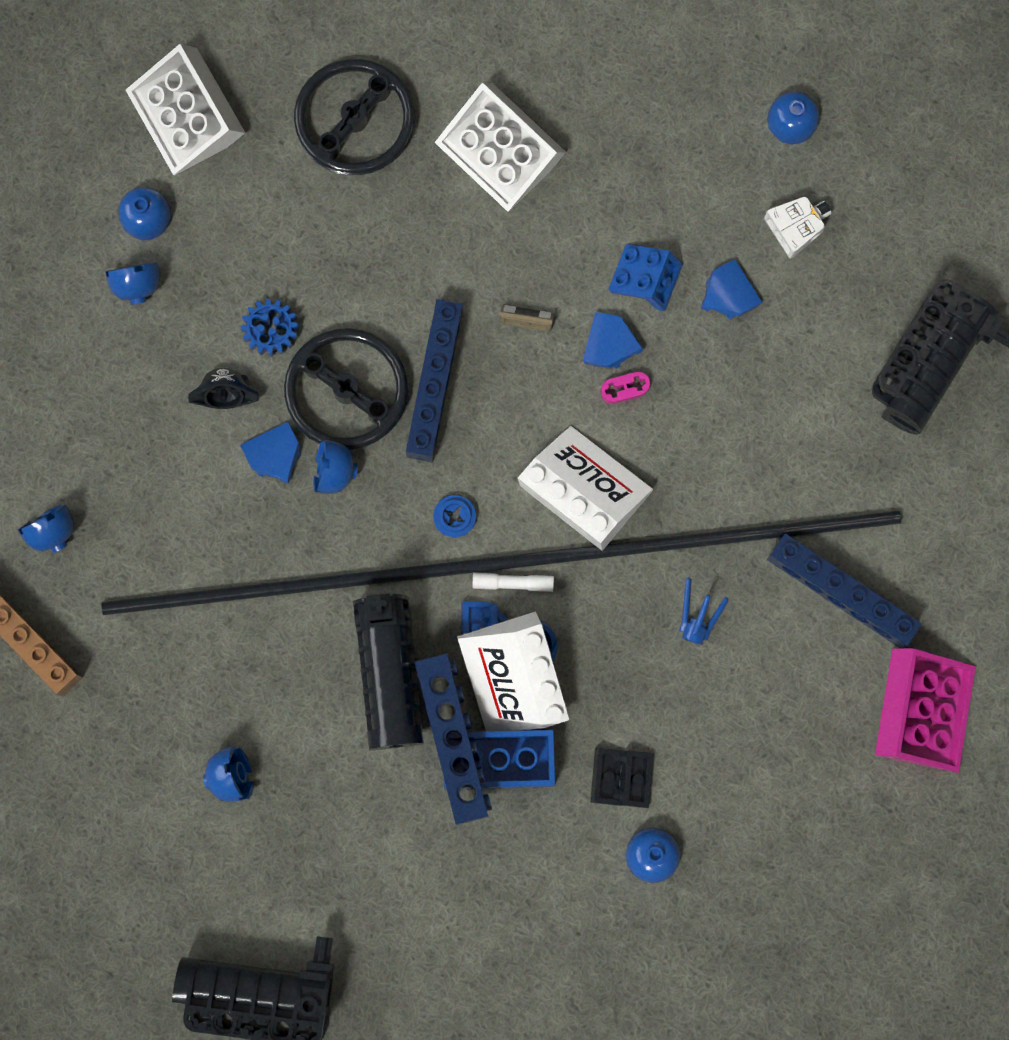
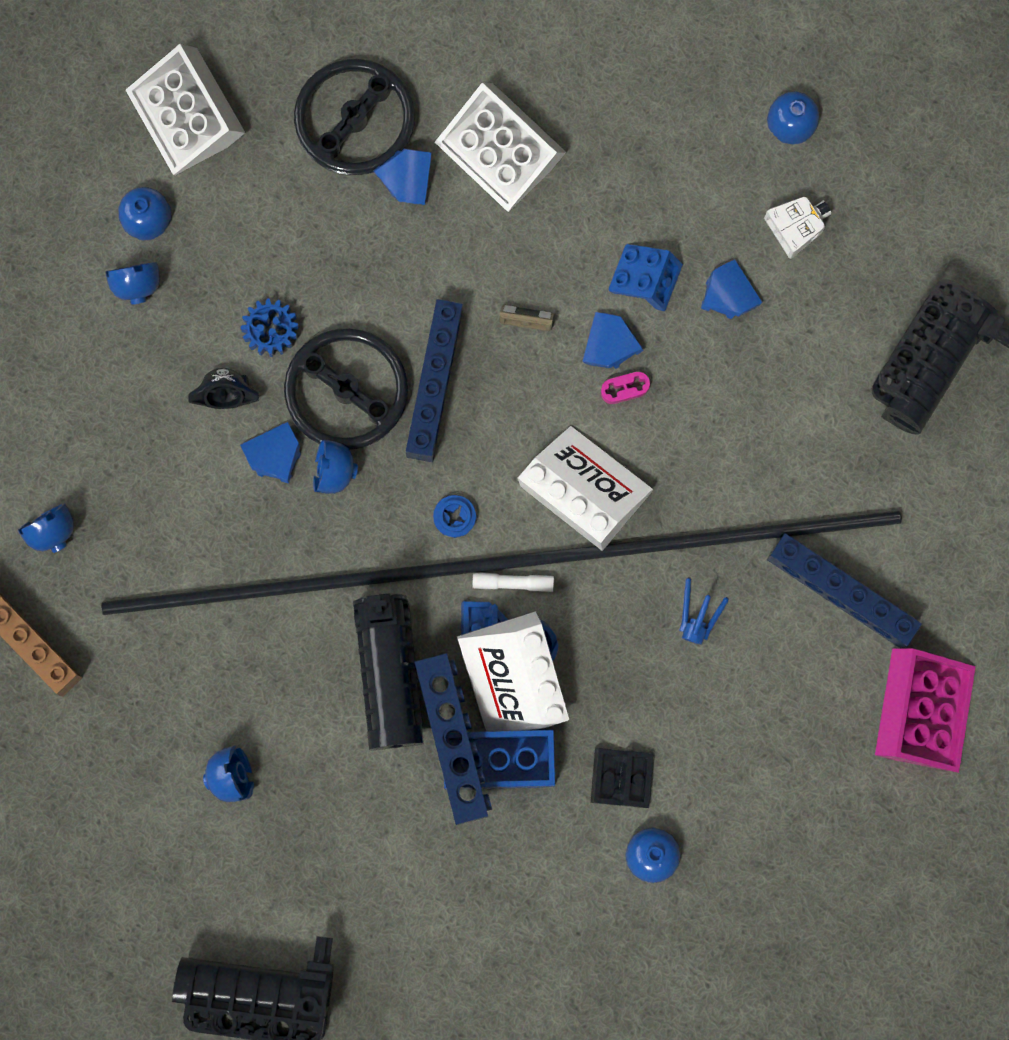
none -> blue slope [373,149,431,205]

